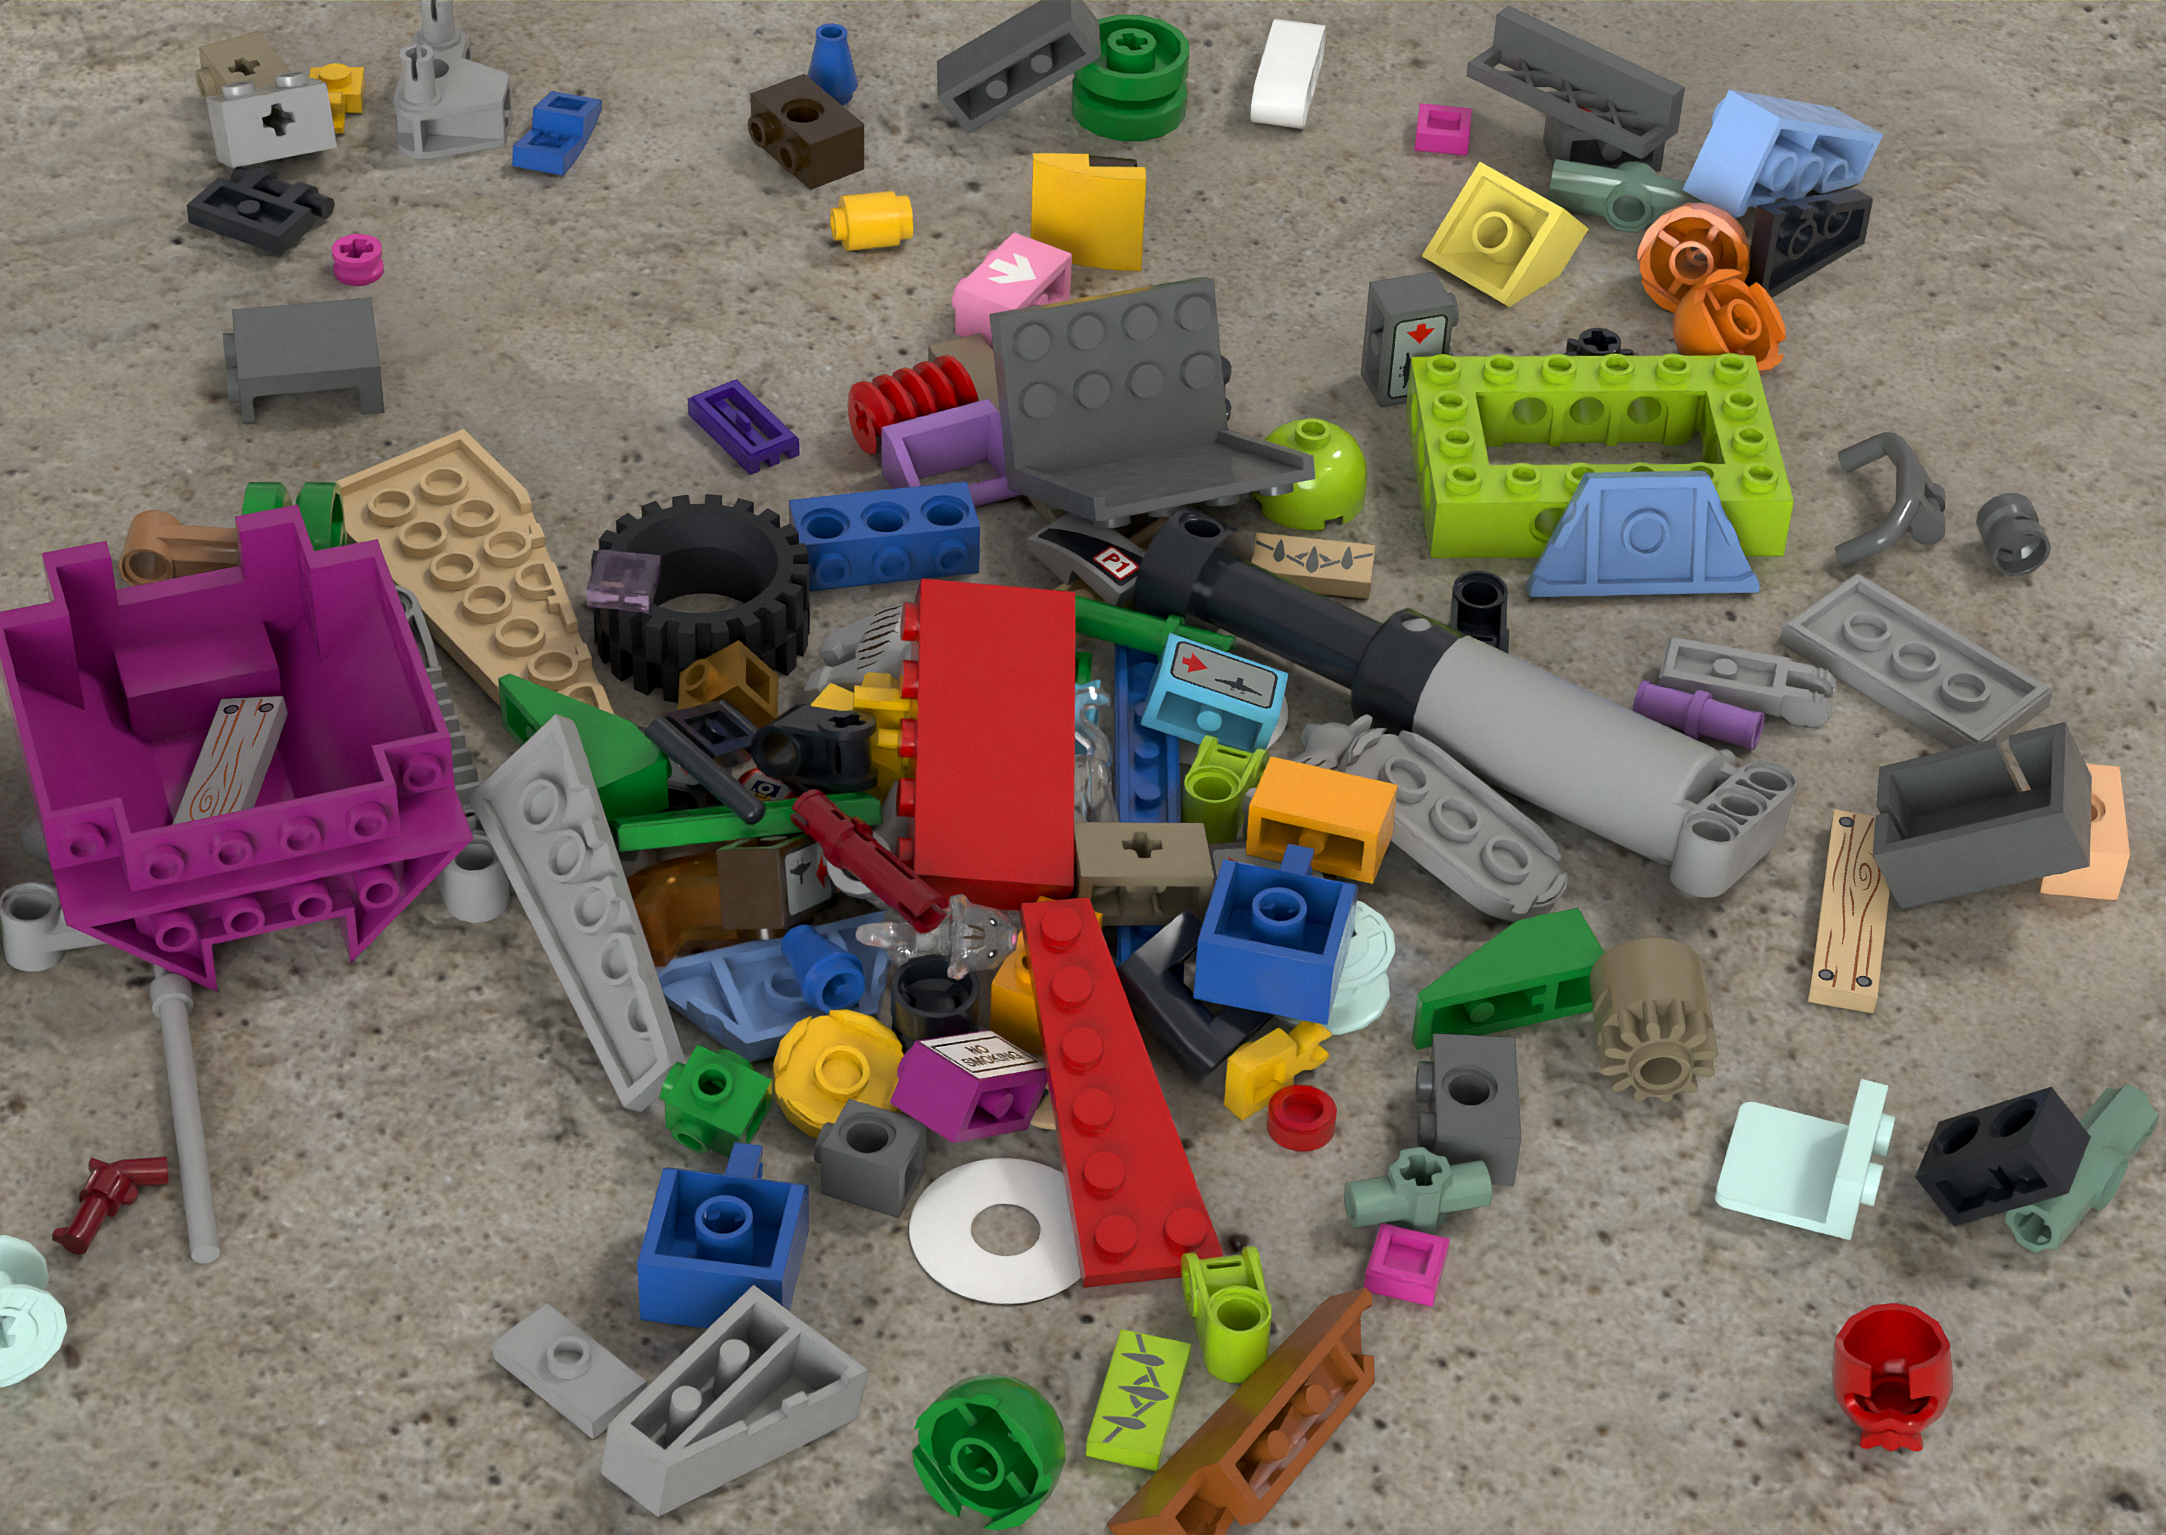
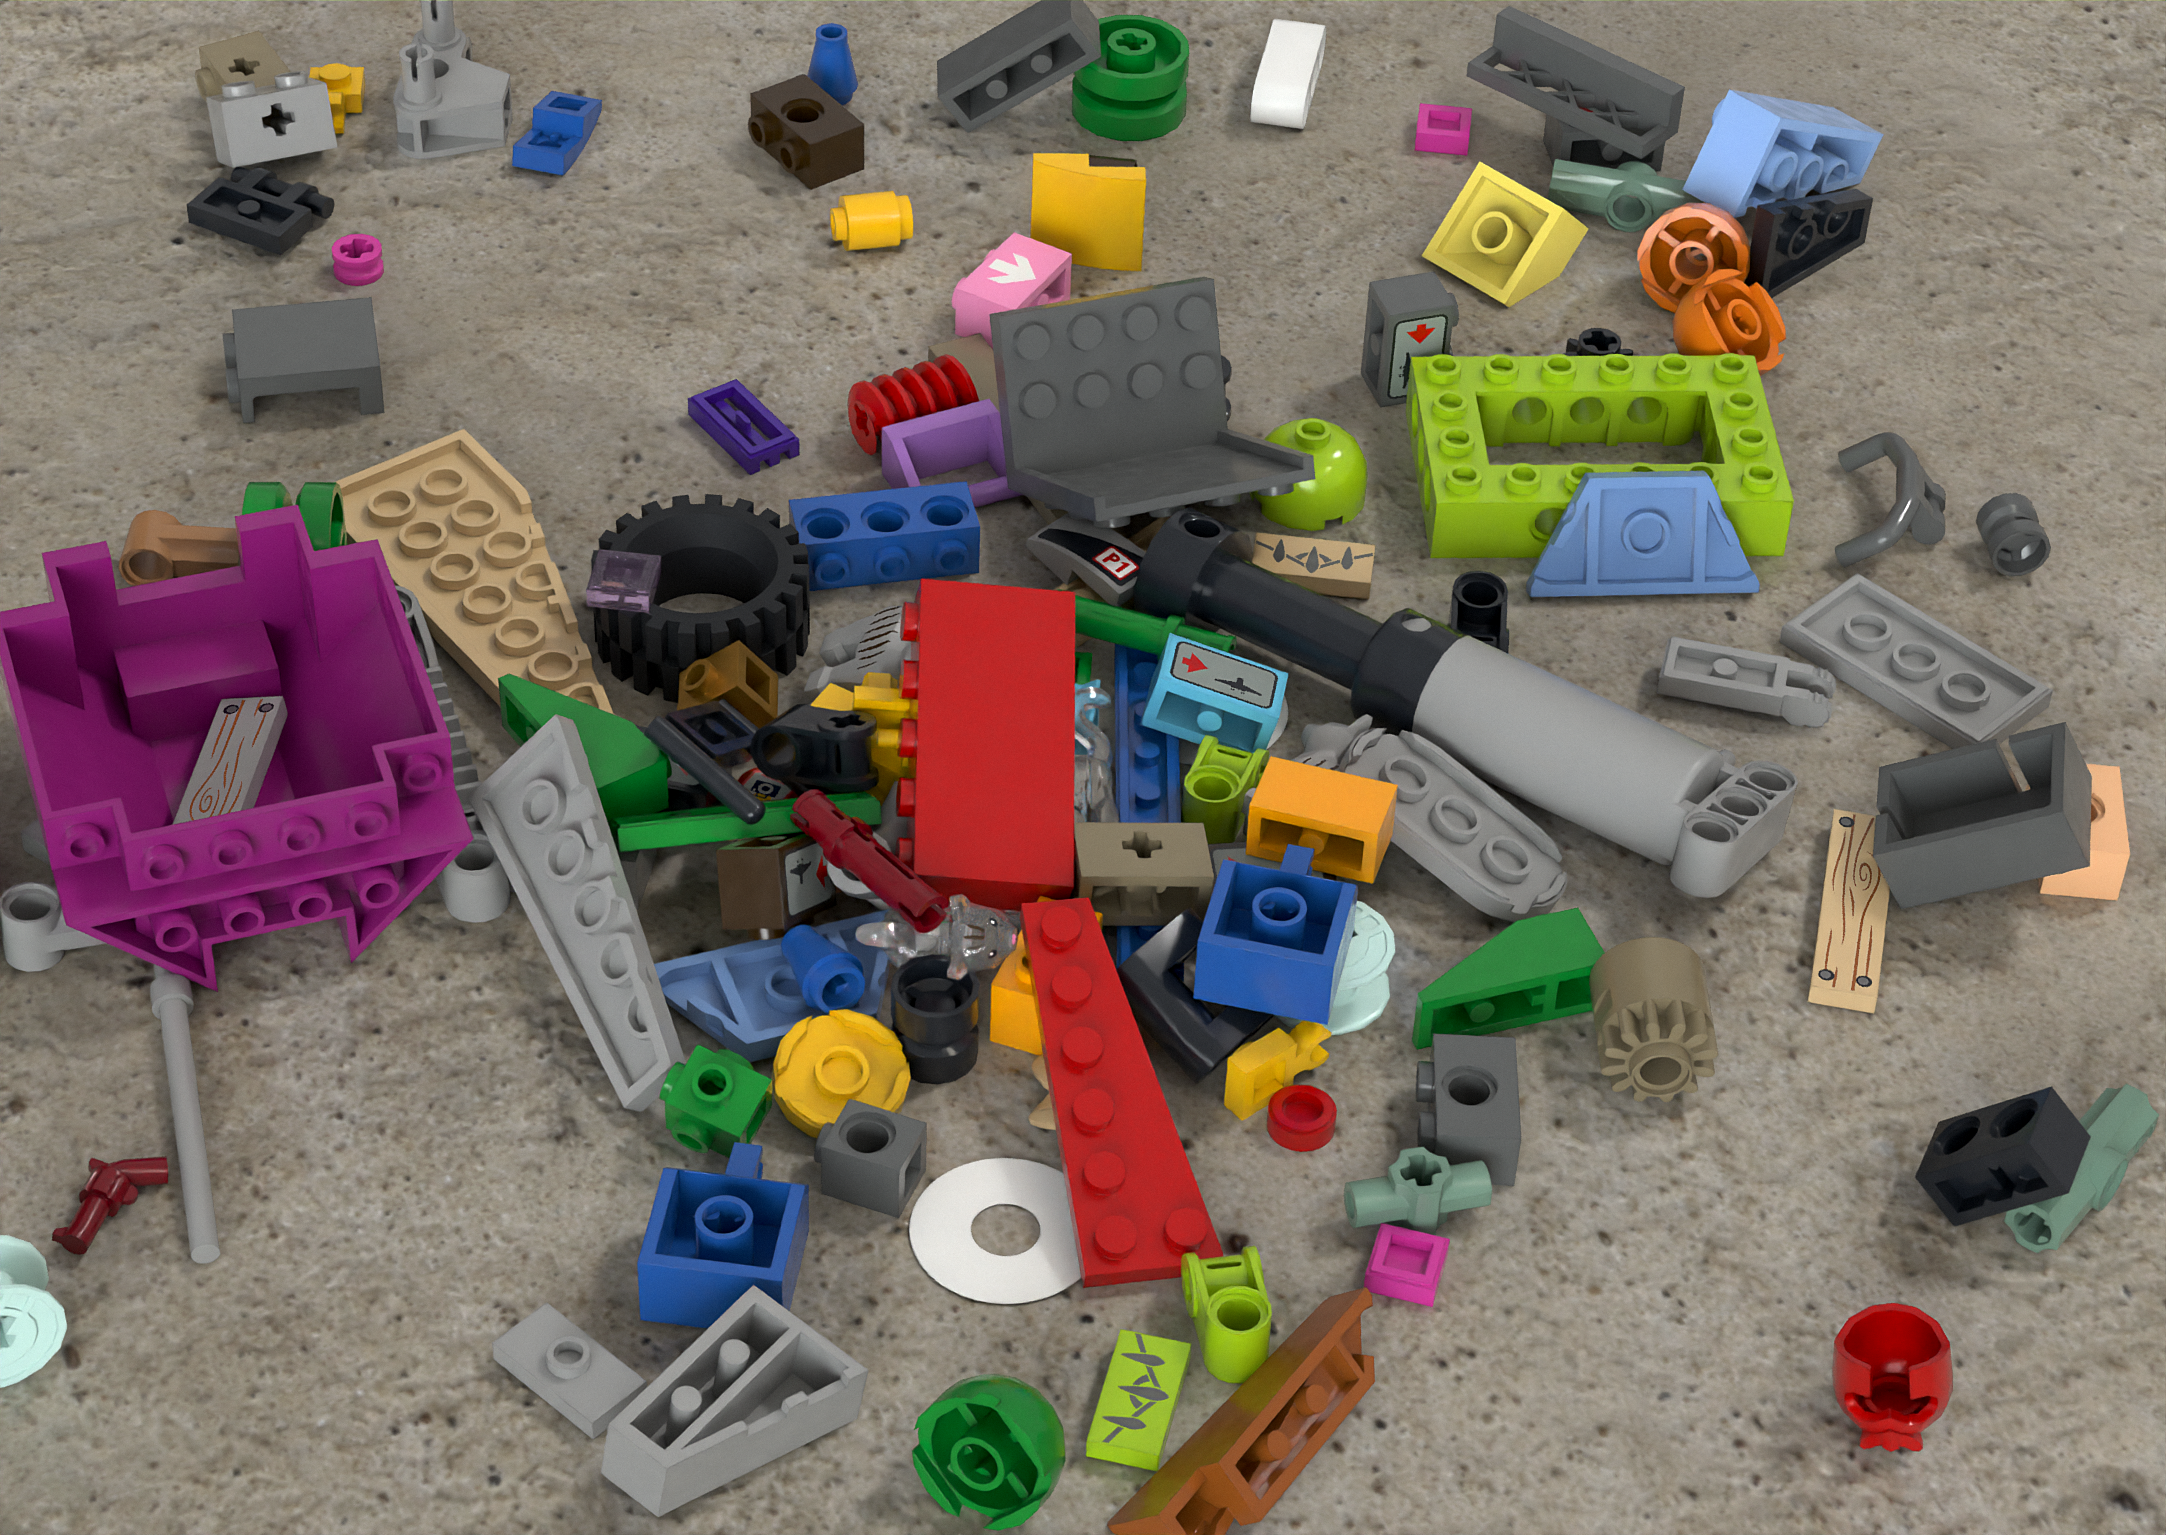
clear orange brick [627,853,745,967] -> none
magenta brick [890,1030,1048,1143] -> none
medium lavender pin [1633,680,1765,751] -> none
light aqua bracket [1715,1079,1896,1240] -> none

